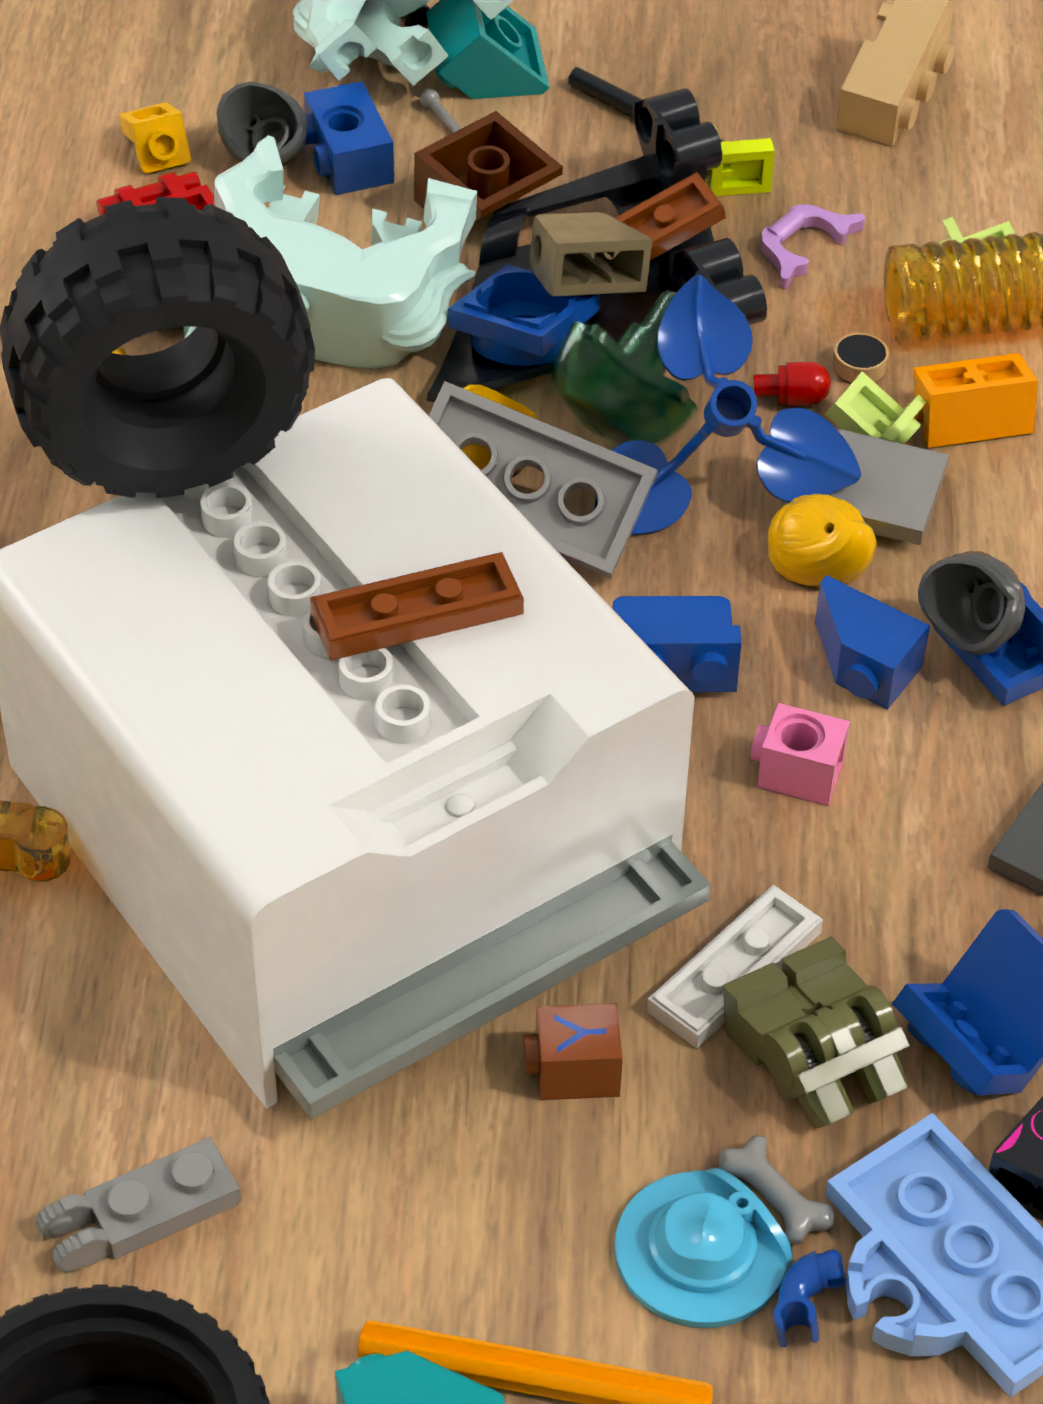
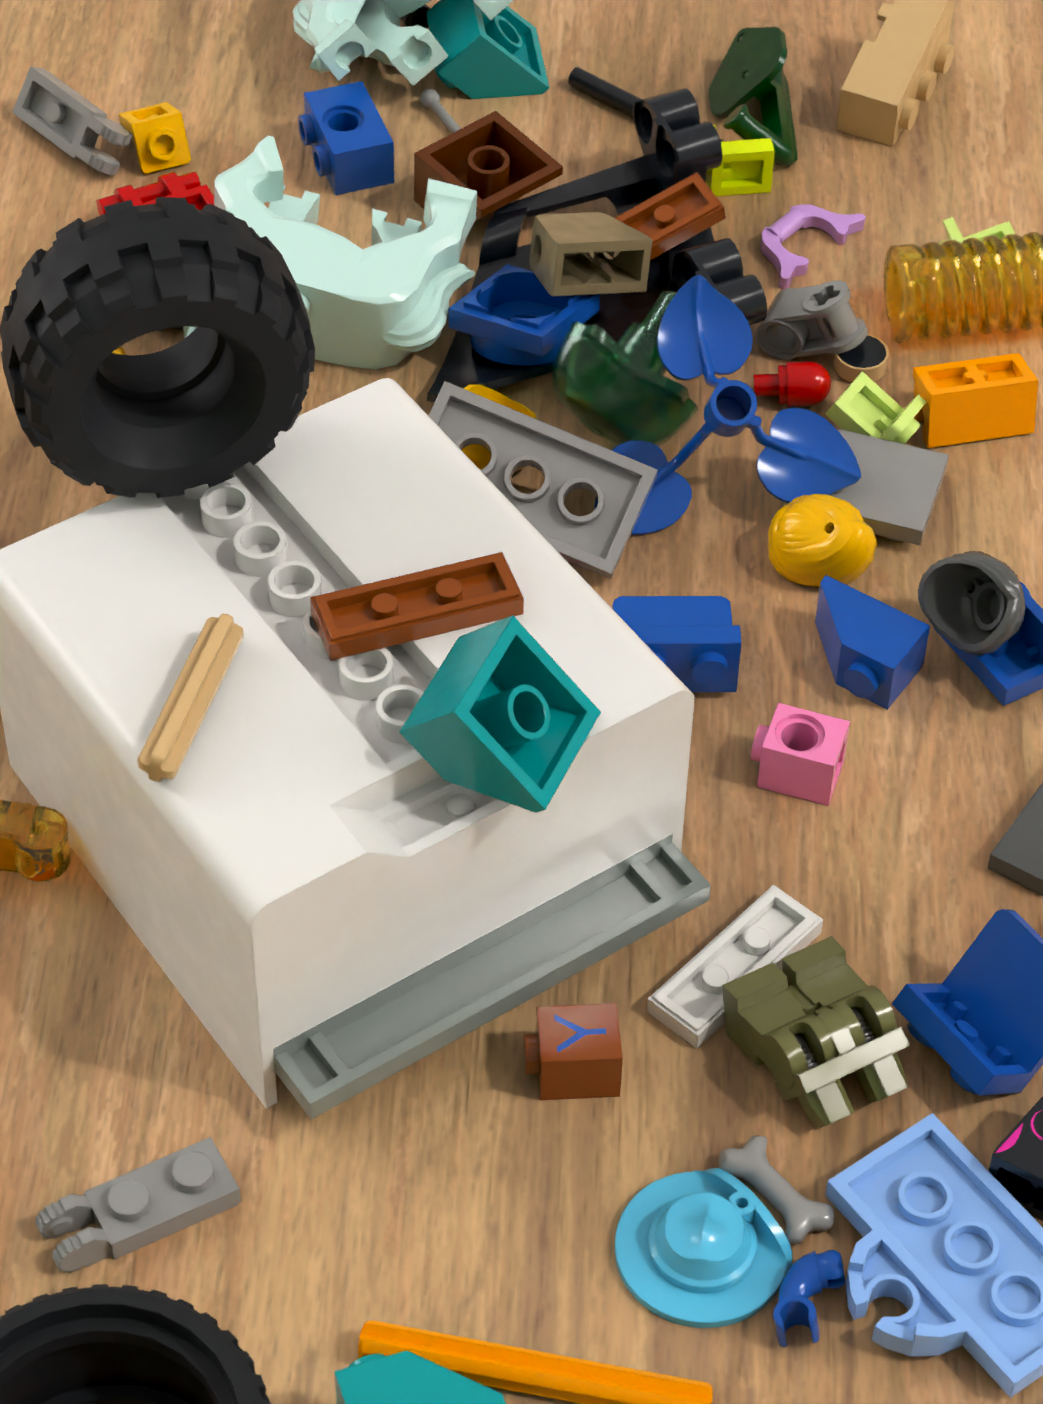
dark grey hair [216,82,307,166] -> none
none -> light grey hinge [12,66,133,176]
none -> tan axle [137,613,244,782]
none -> teal slope [399,615,601,813]
none -> dark green piece [709,27,798,167]
none -> light grey piece [756,280,868,360]

